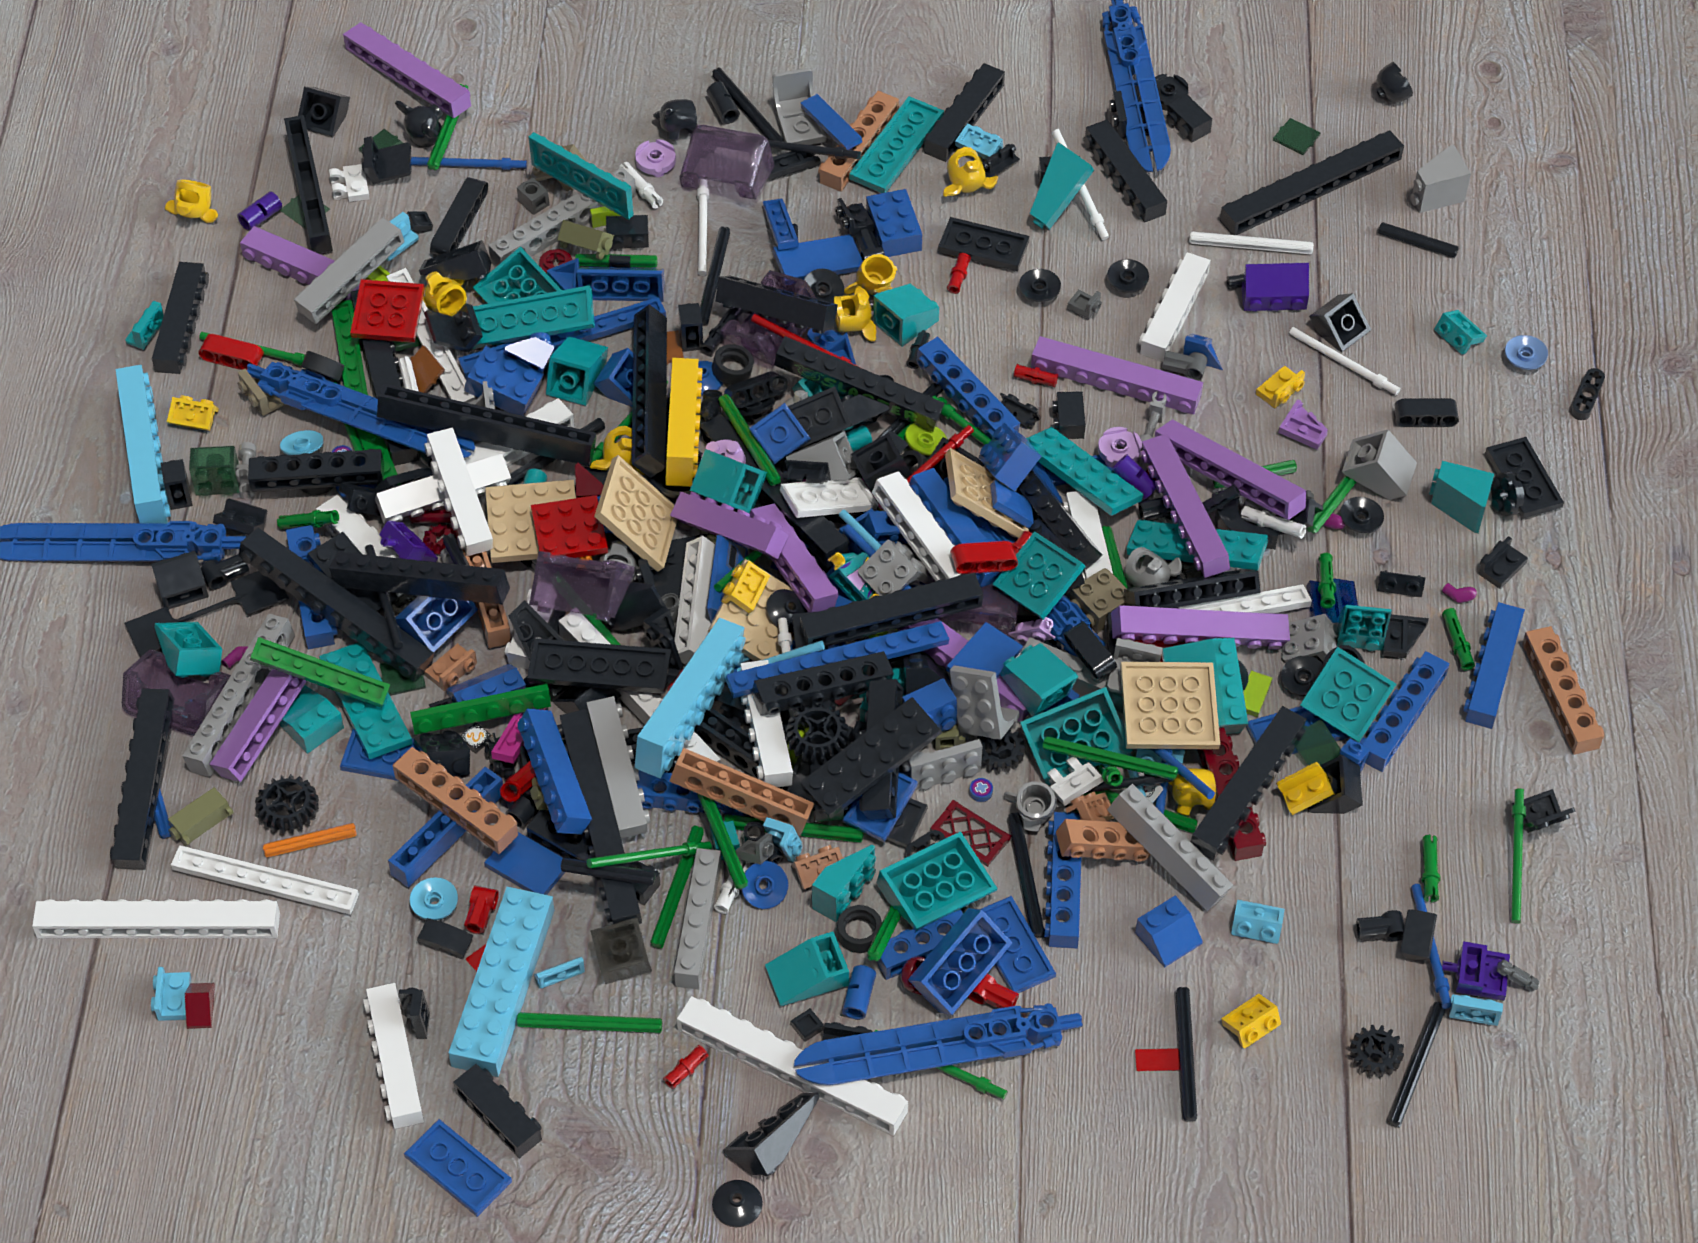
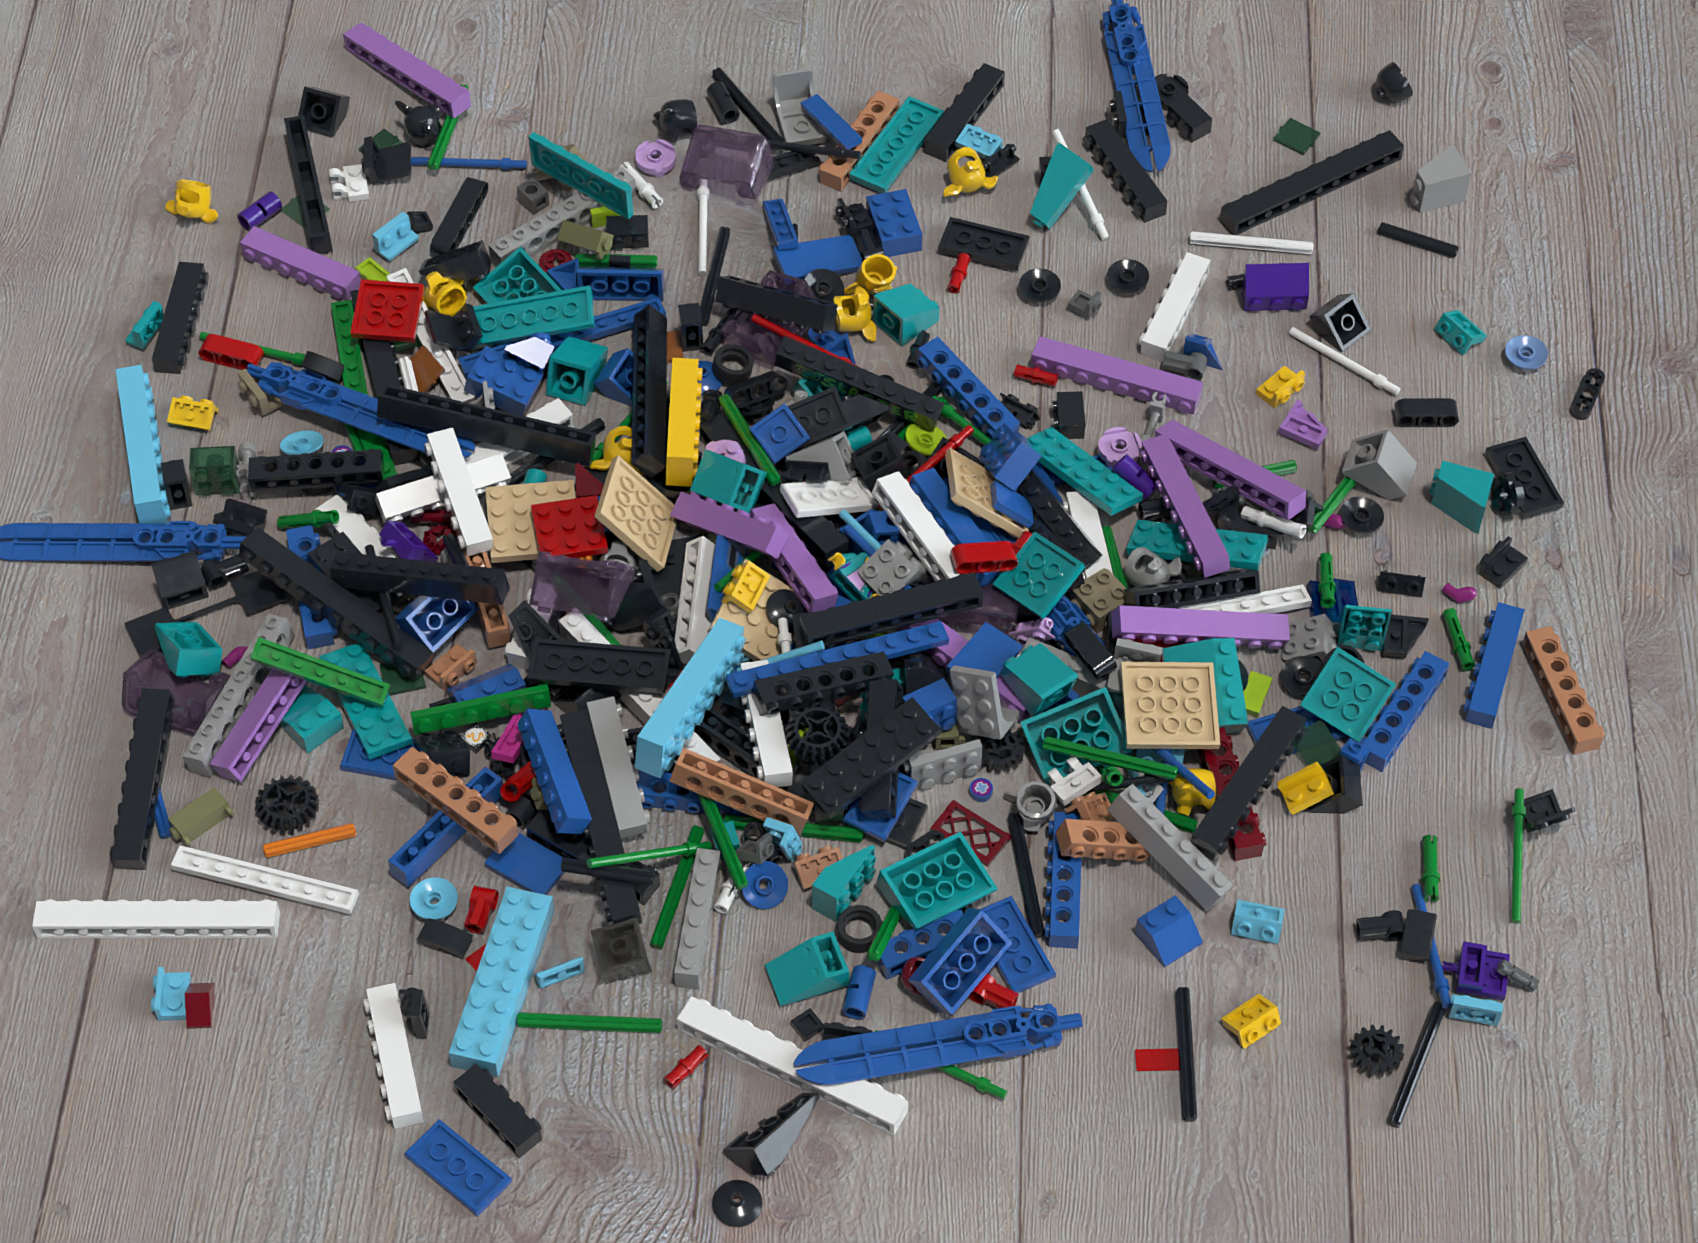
light grey brick [294,217,404,324] -> none

